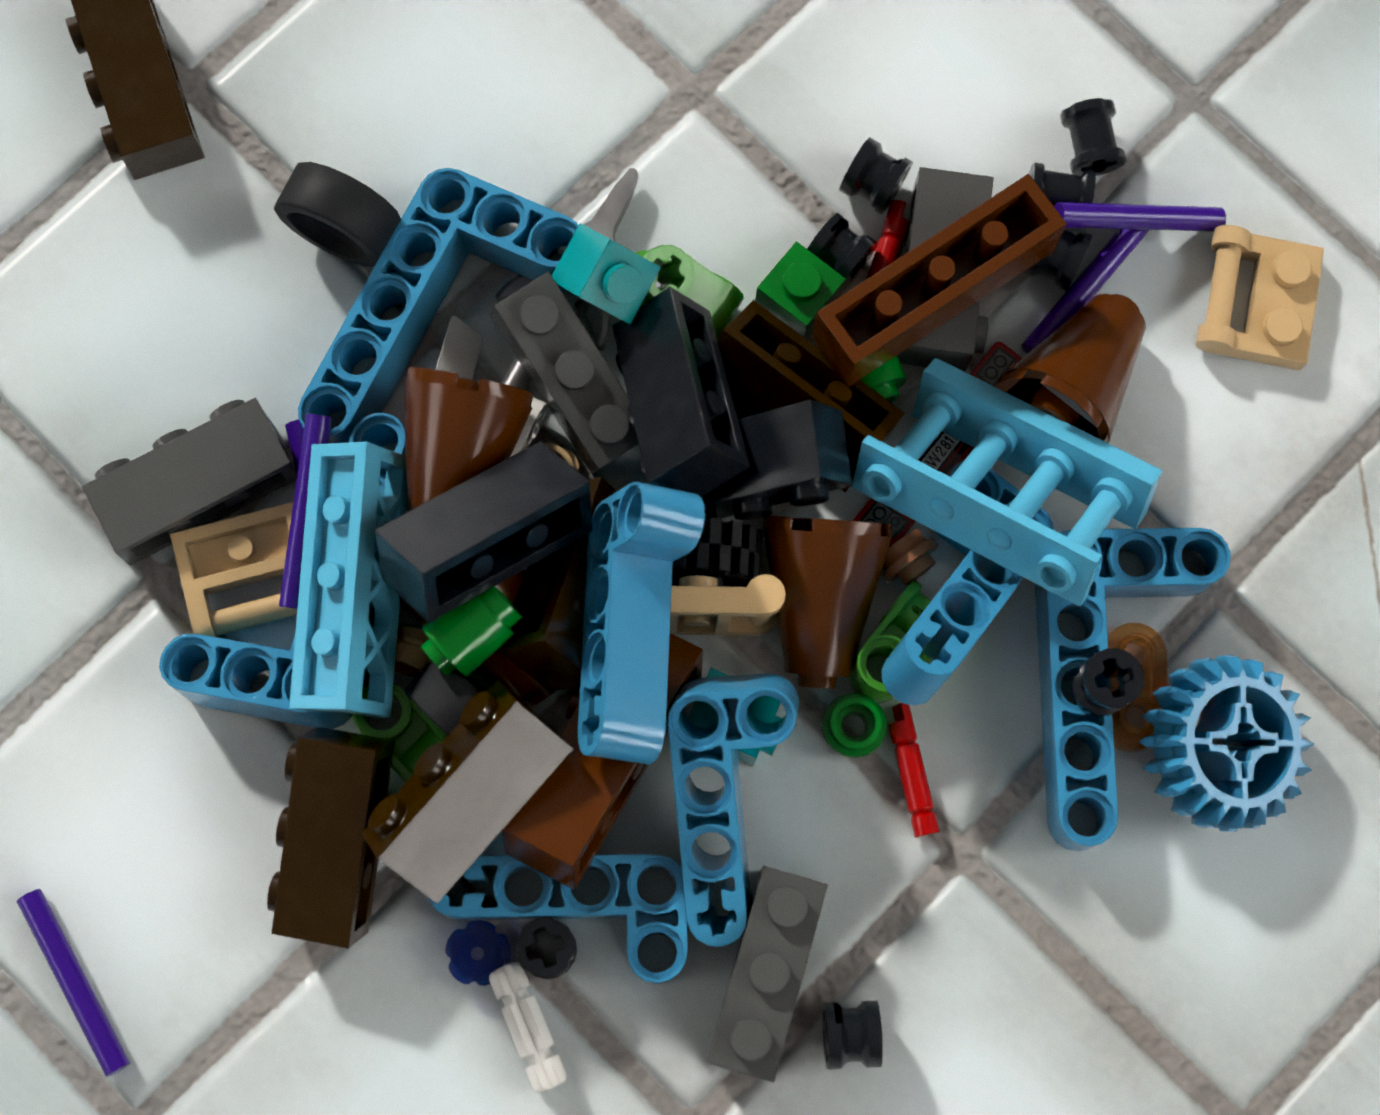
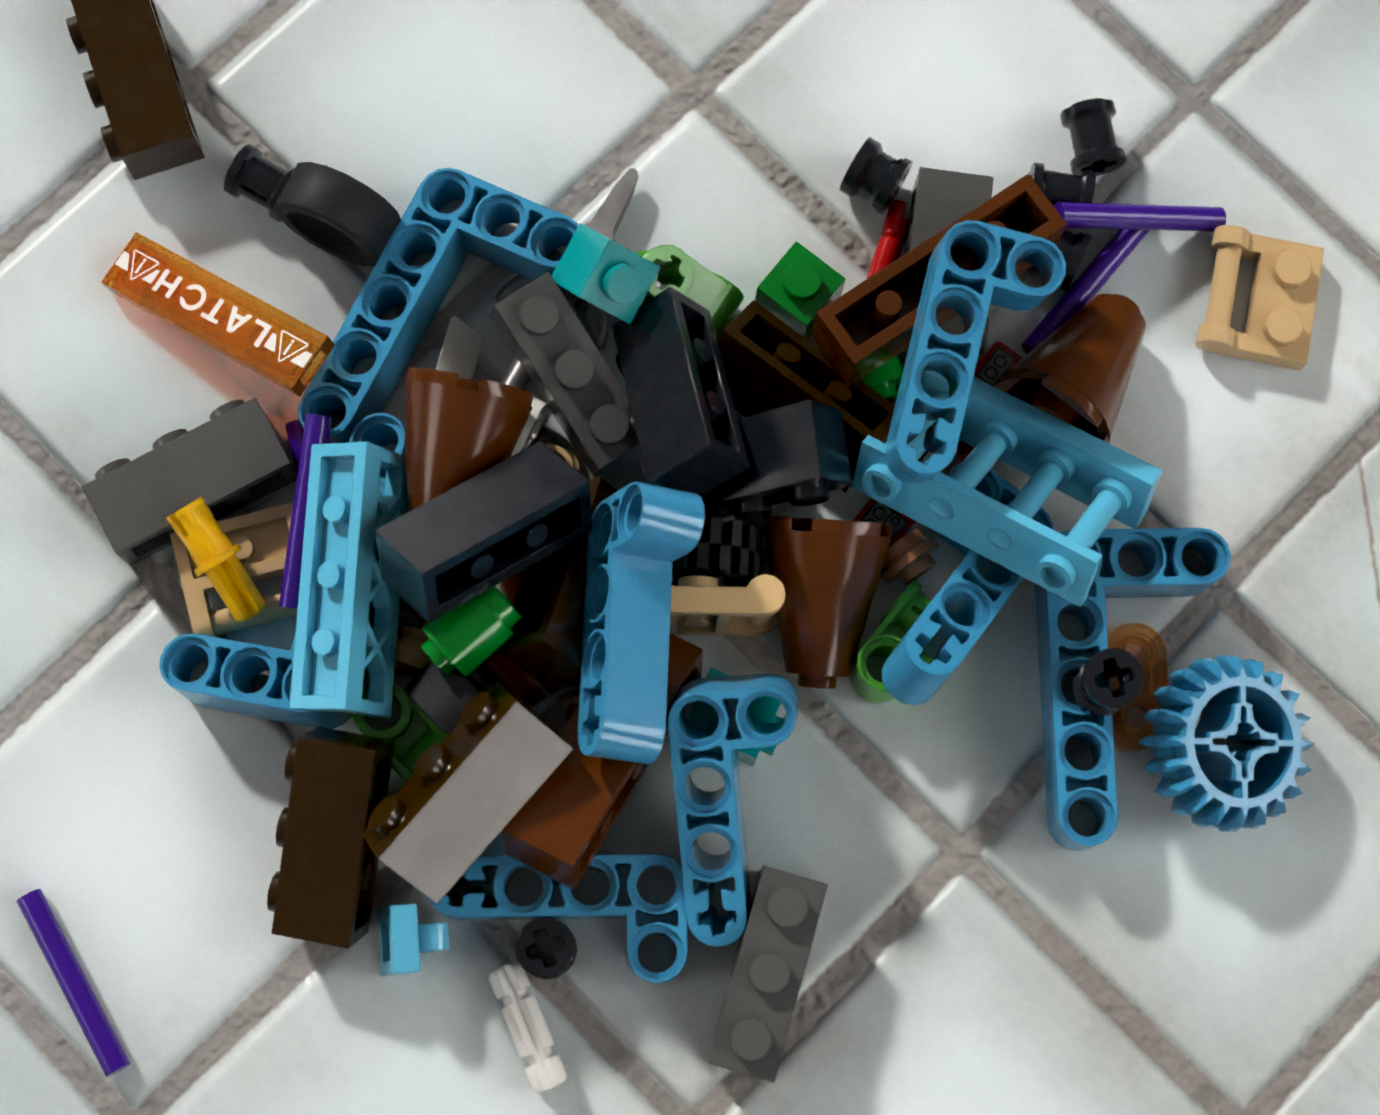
clear blue plate [445,920,511,986] -> none
black wheel [807,213,878,292] -> none
green plate [822,693,887,758] -> none
black wheel [822,1000,883,1069] -> none
red wheel [888,702,940,838] -> none
none -> clear orange tile [101,232,335,397]
none -> yellow axle [165,496,266,623]
none -> black bush [224,144,295,222]
none -> medium azure tile [377,904,449,976]
none -> dark azure beam [885,220,1066,484]

